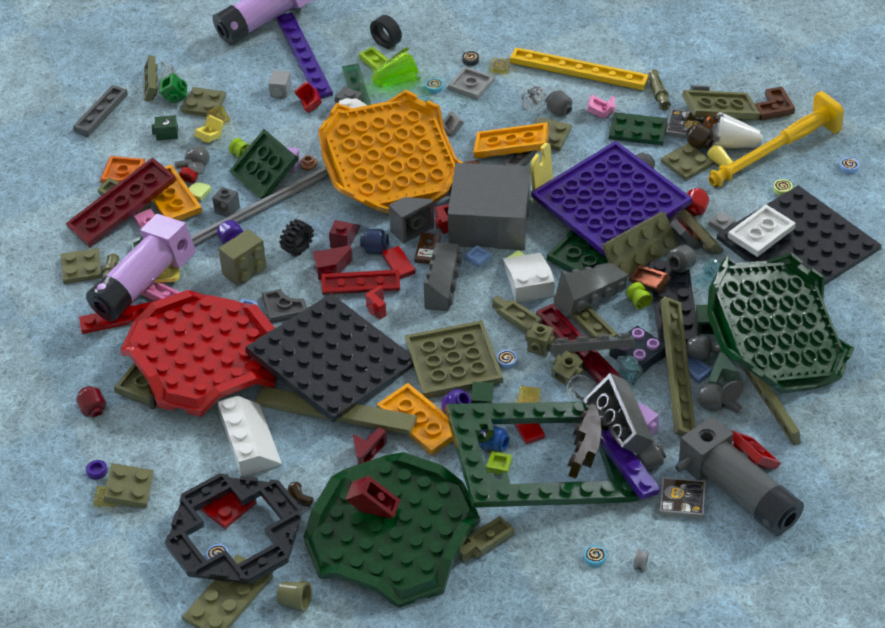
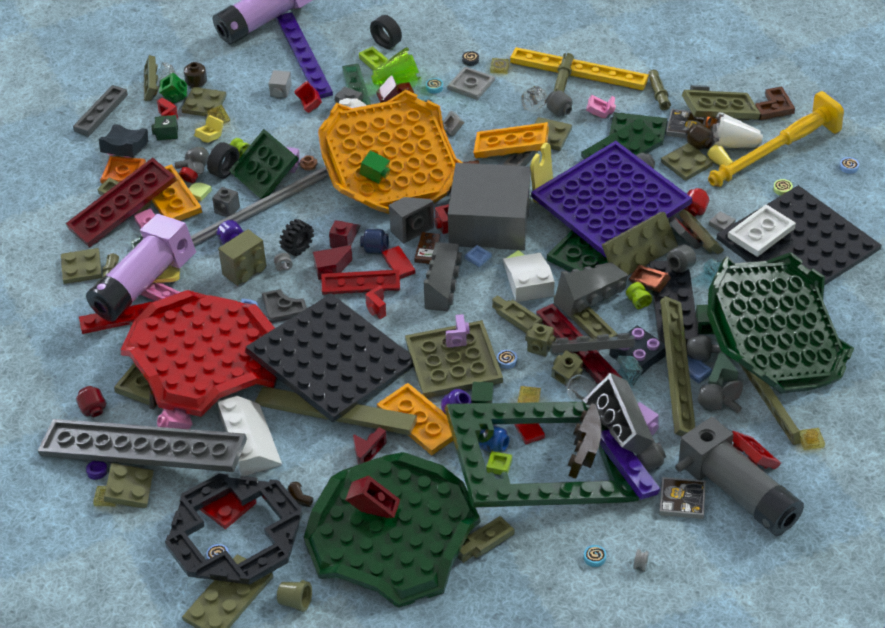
none -> dark grey plate [38,419,247,472]
none -> black brick [99,124,149,158]
none -> red bracket [157,98,178,119]
none -> bright pink bracket [157,408,192,429]
none -> dark brown head [183,62,207,88]
none -> black tyre [207,142,239,179]
none -> light grey bush [274,253,293,271]
none -> green brick [359,150,390,184]
none -> slope [376,75,414,103]
none -> lavender bracket [446,314,470,347]
none -> olive pin [554,53,574,92]
none -> dark green plate [581,118,662,159]
none -> clear yellow plate [799,427,825,450]

